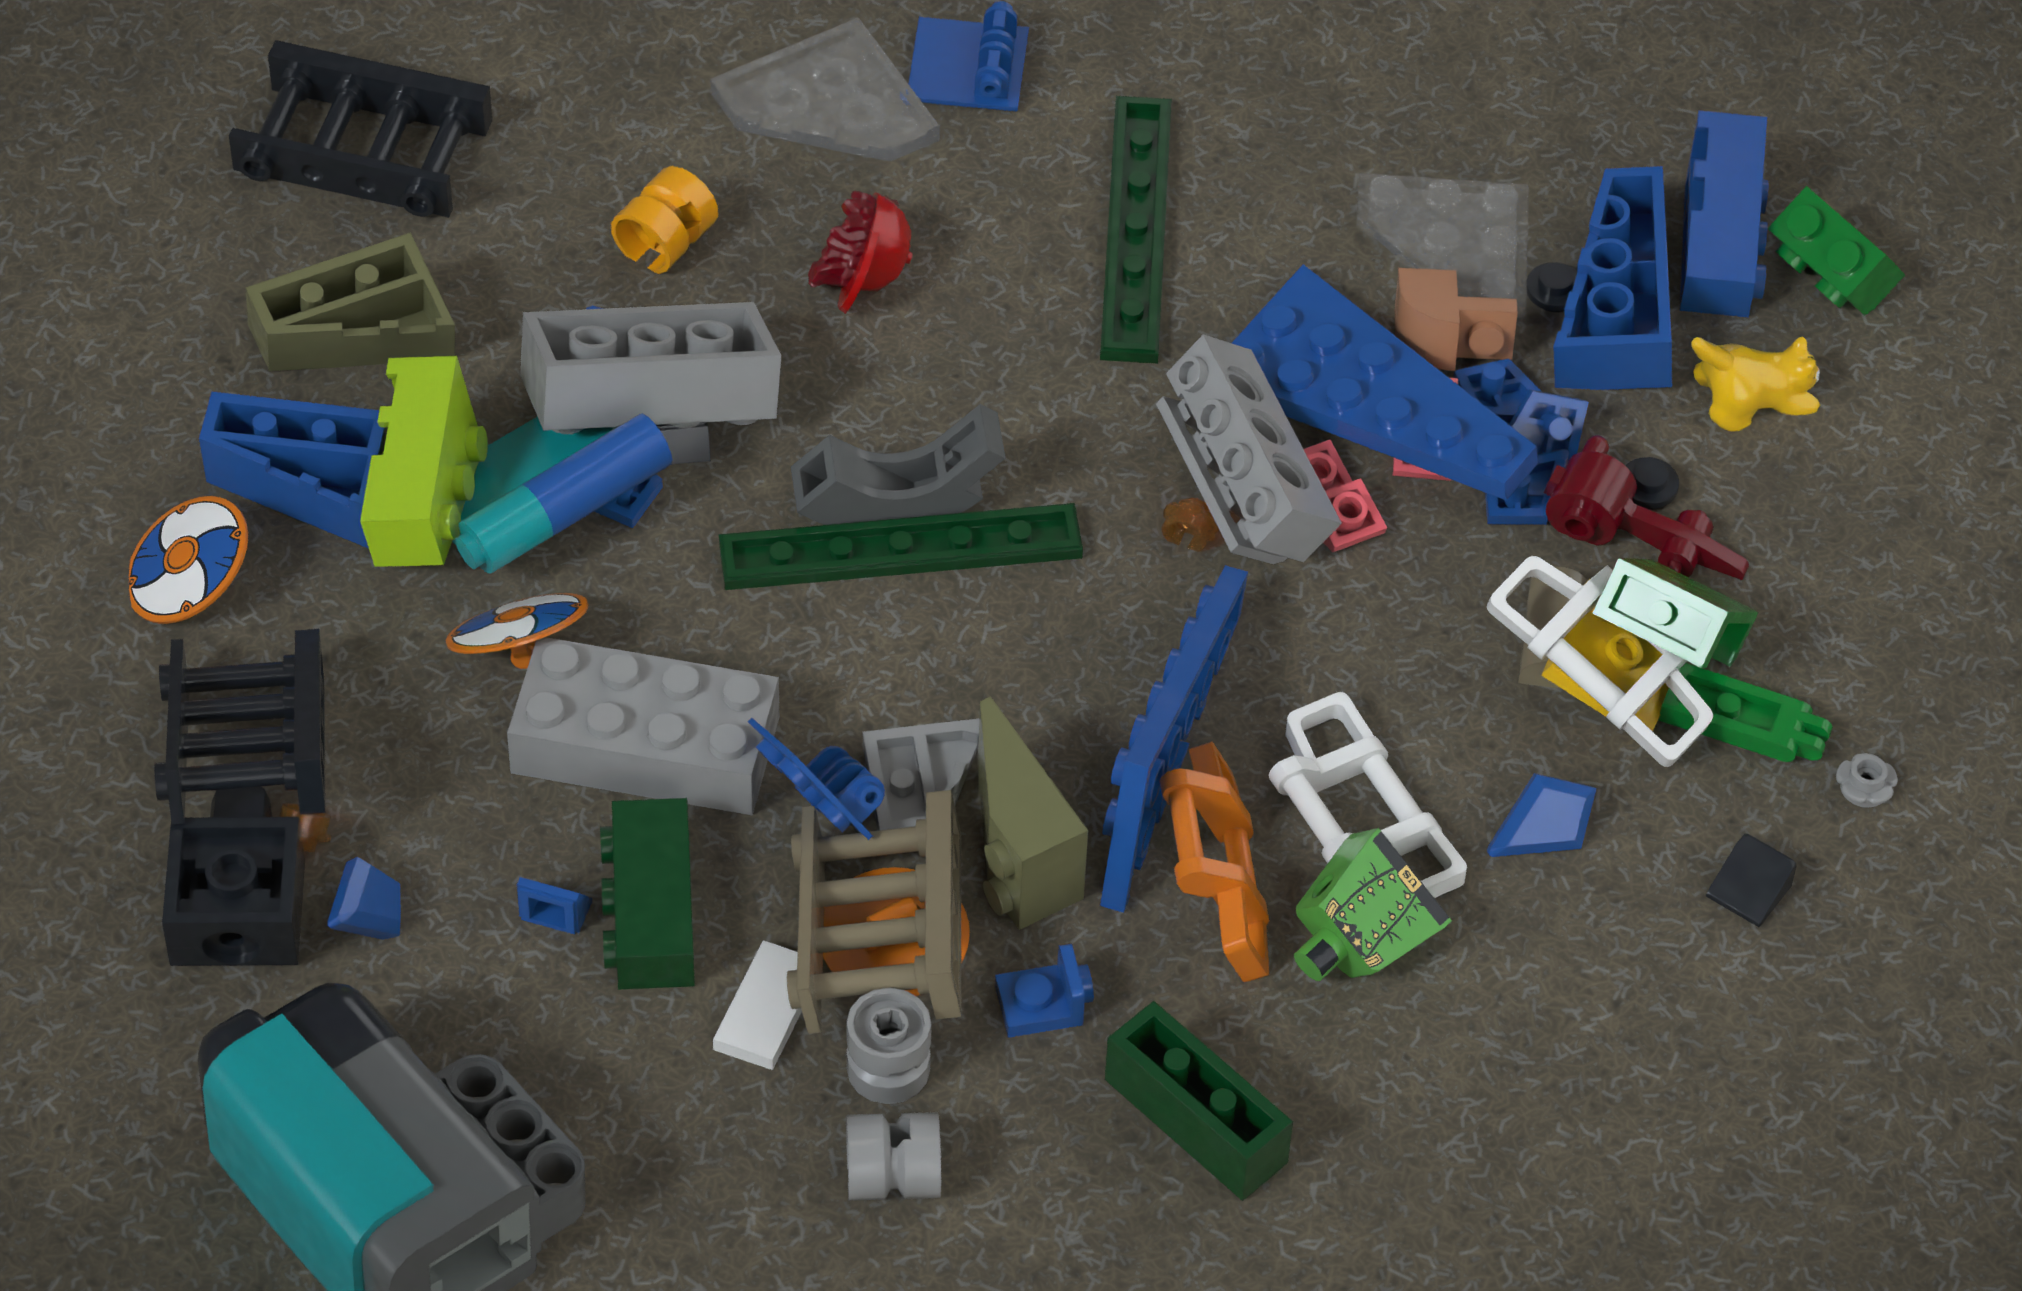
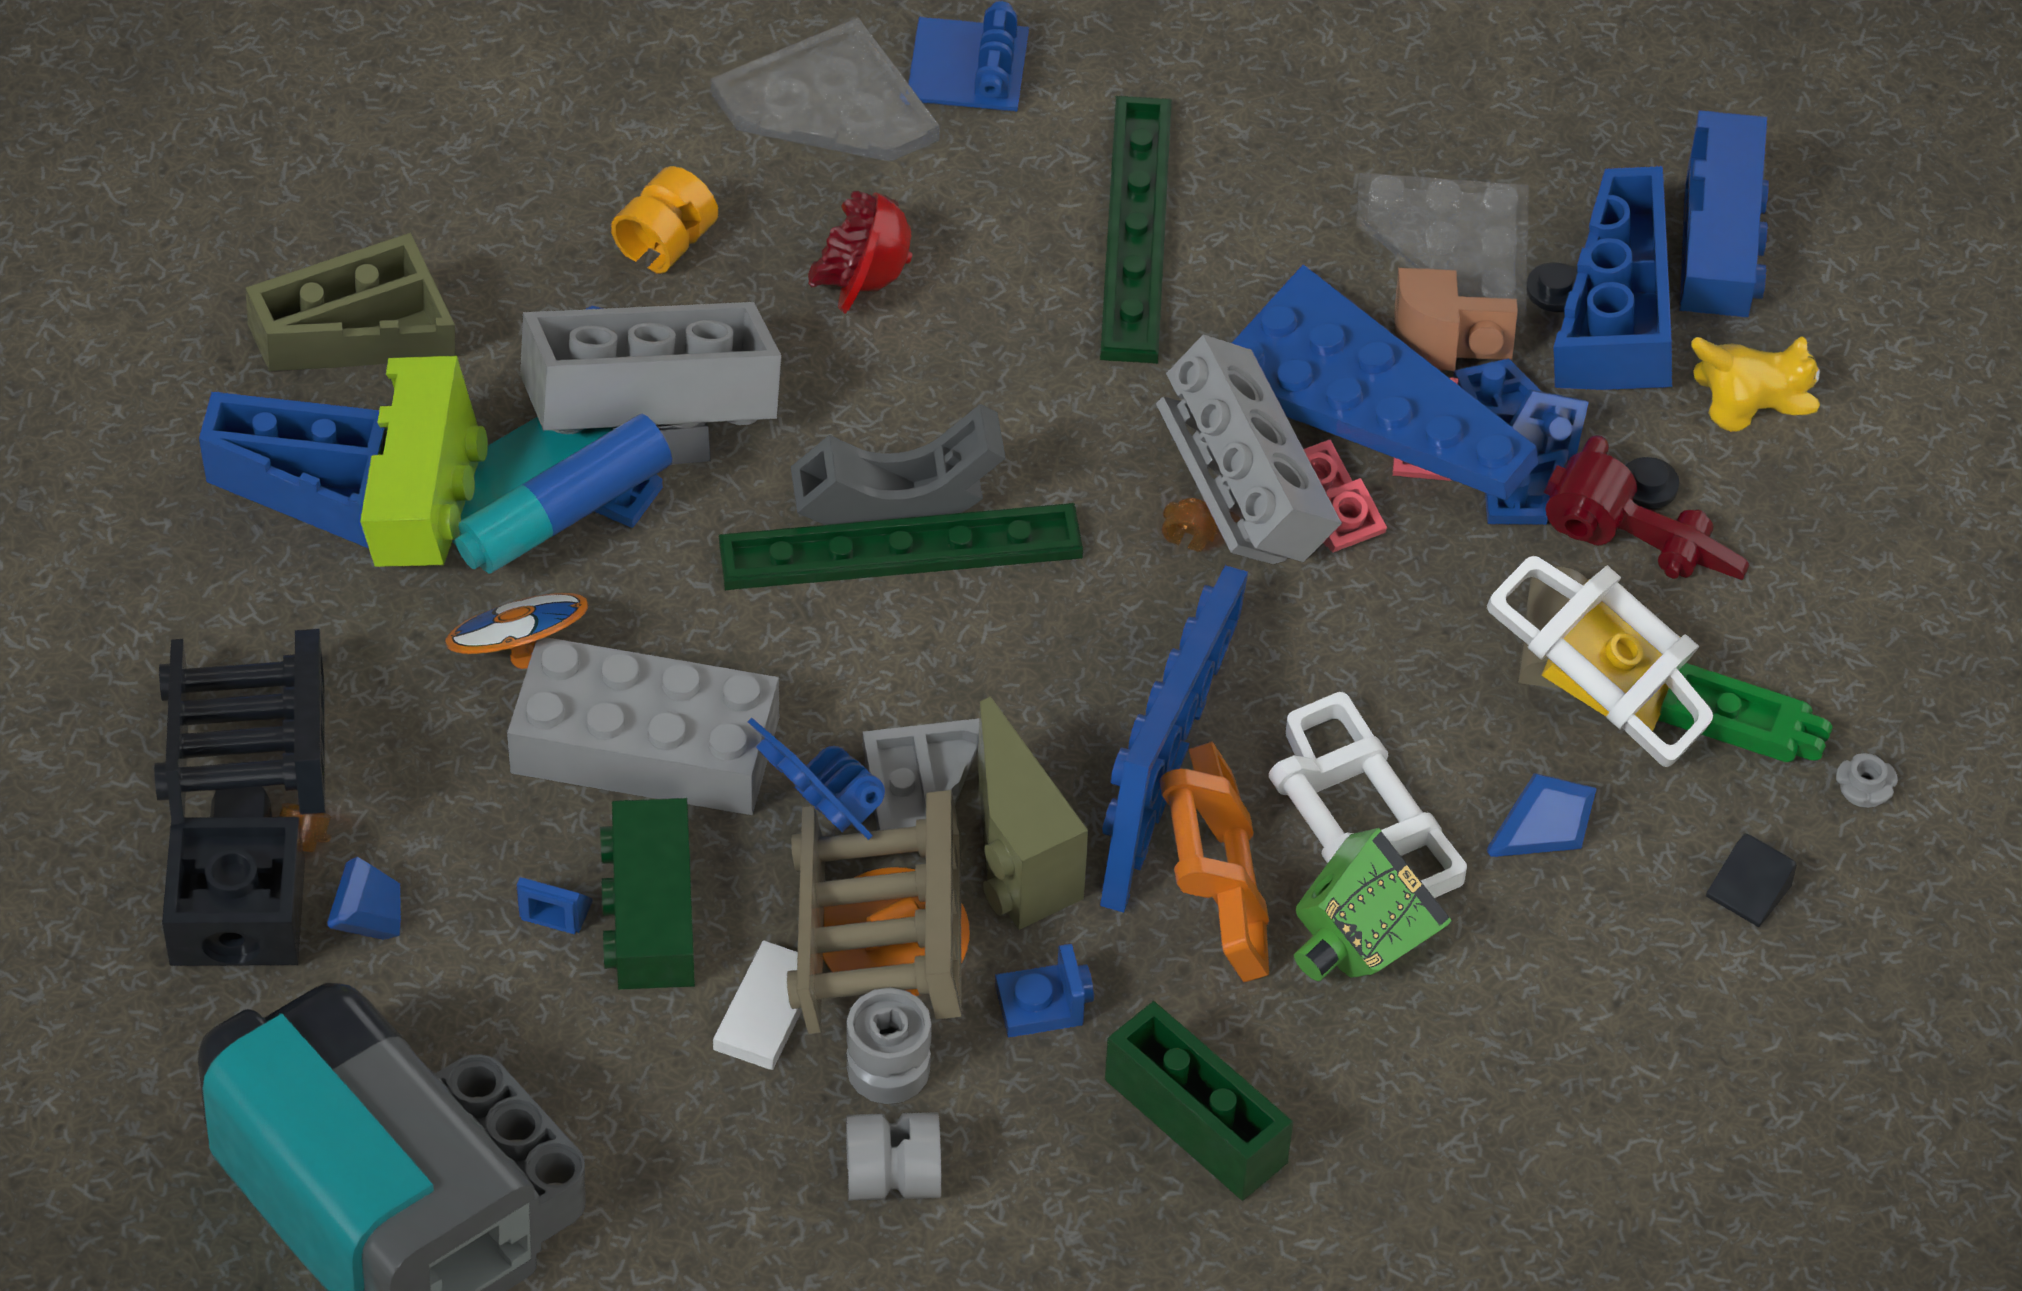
shield [129,496,248,624] -> none
black fence [229,40,493,217] -> none
panel [1593,558,1759,668] -> none
green brick [1767,186,1905,315] -> none

